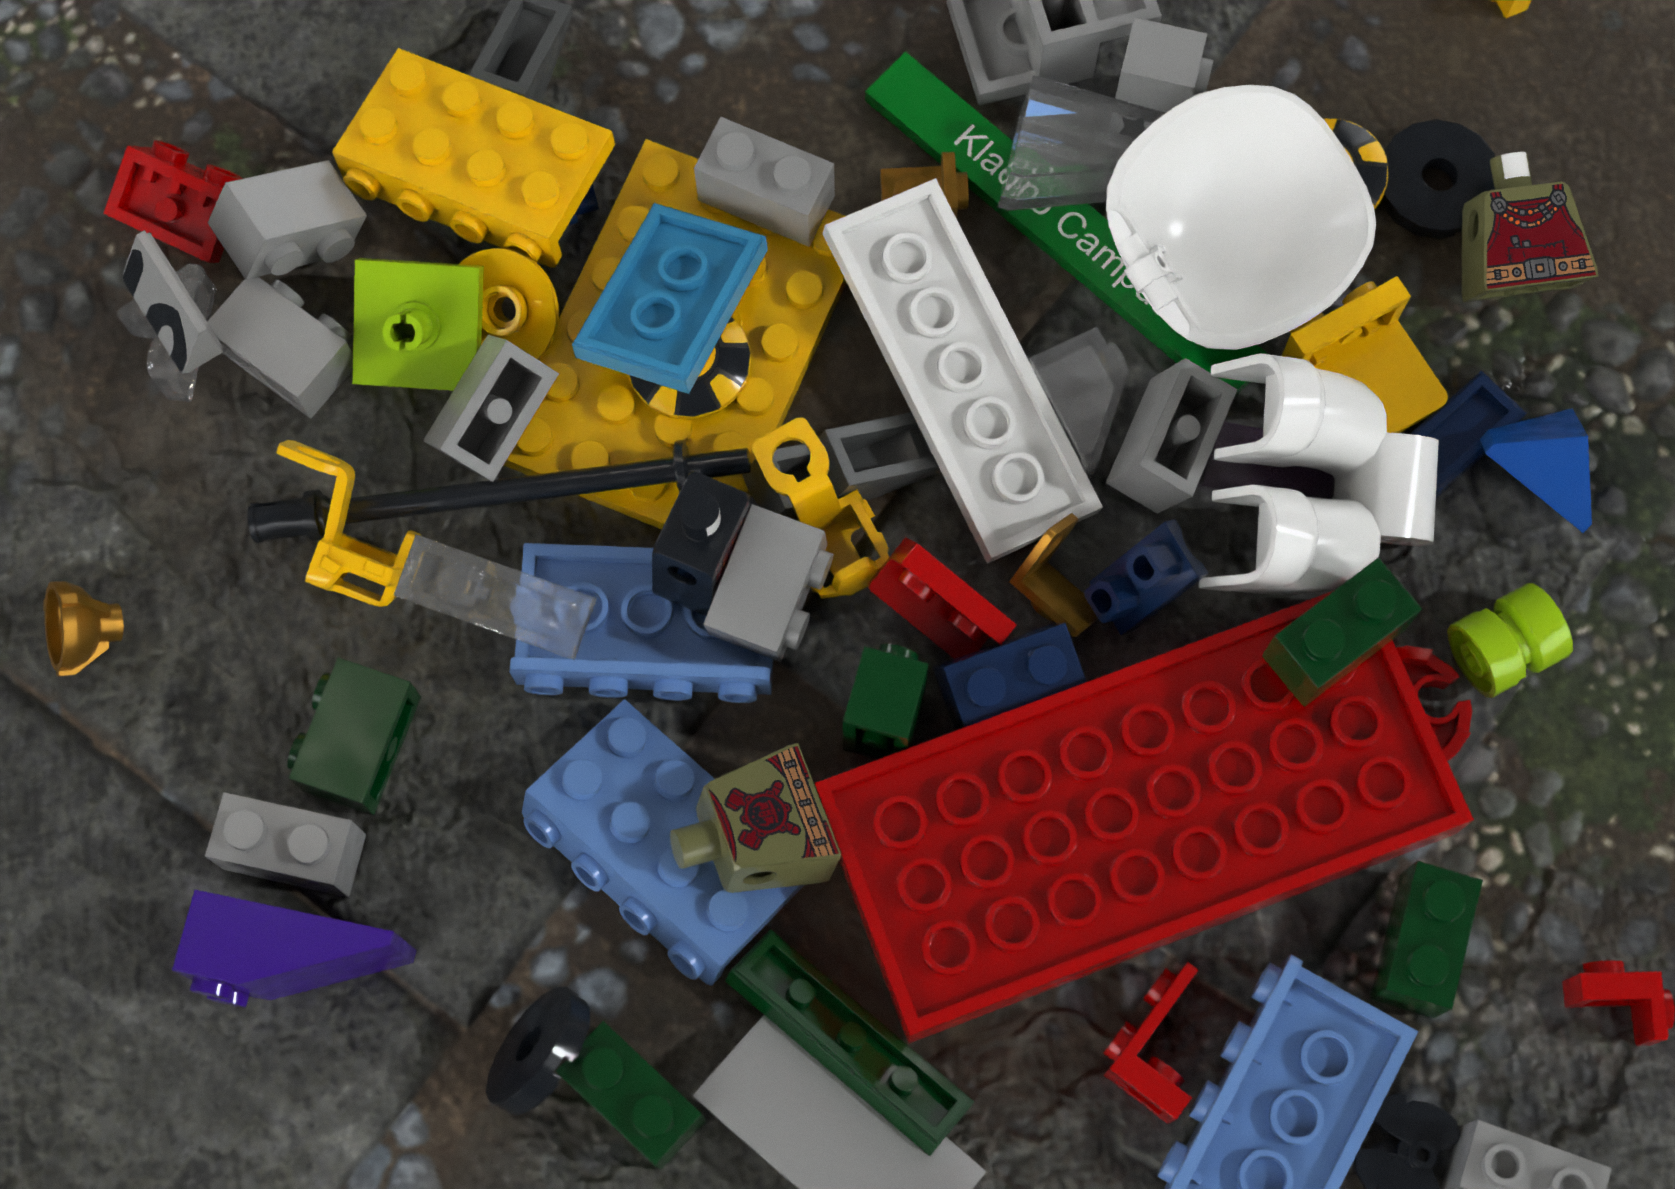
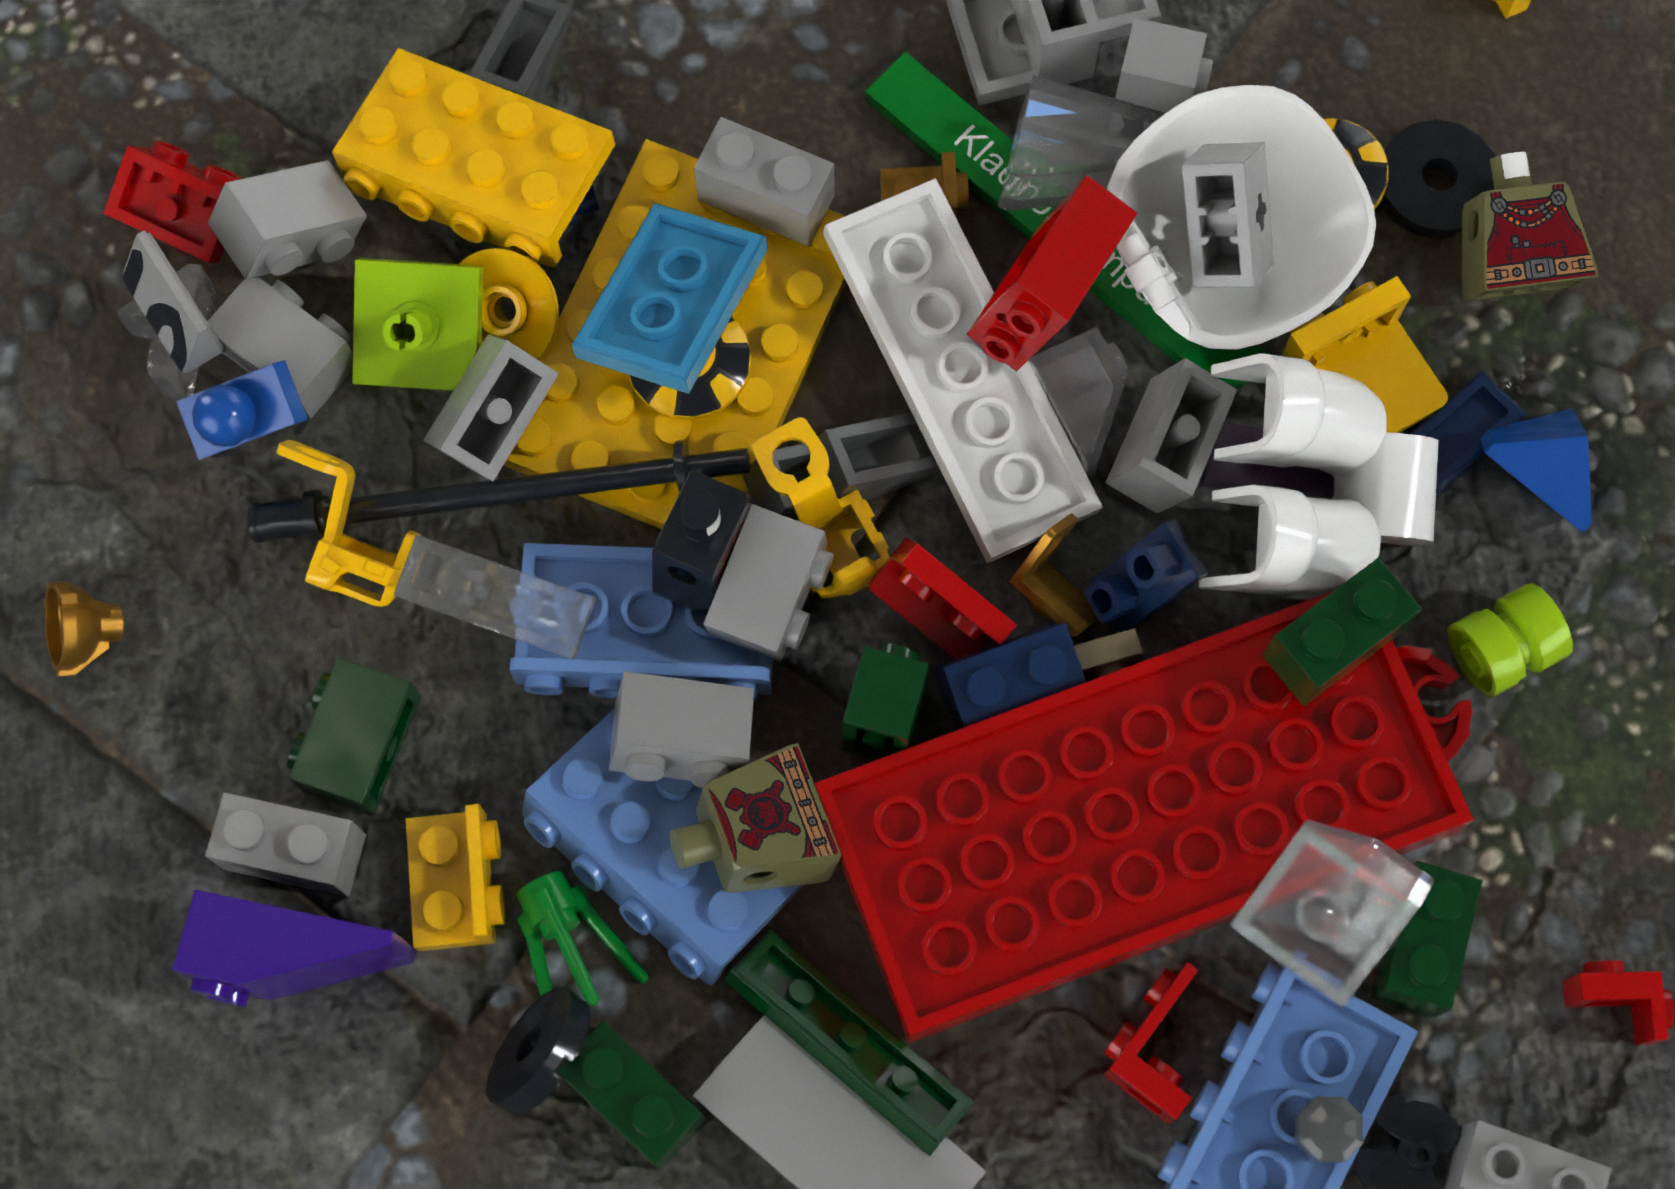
none -> blue tile [176,360,308,460]
none -> yellow bracket [406,804,505,952]
none -> green plant [516,871,648,1006]
none -> light grey brick [609,671,754,788]
none -> red window [966,175,1138,372]
none -> dark tan plate [1074,628,1143,682]
none -> light grey brick [1182,142,1274,288]
none -> clear slope [1230,820,1435,1008]
none -> dark grey tile [1294,1096,1363,1163]

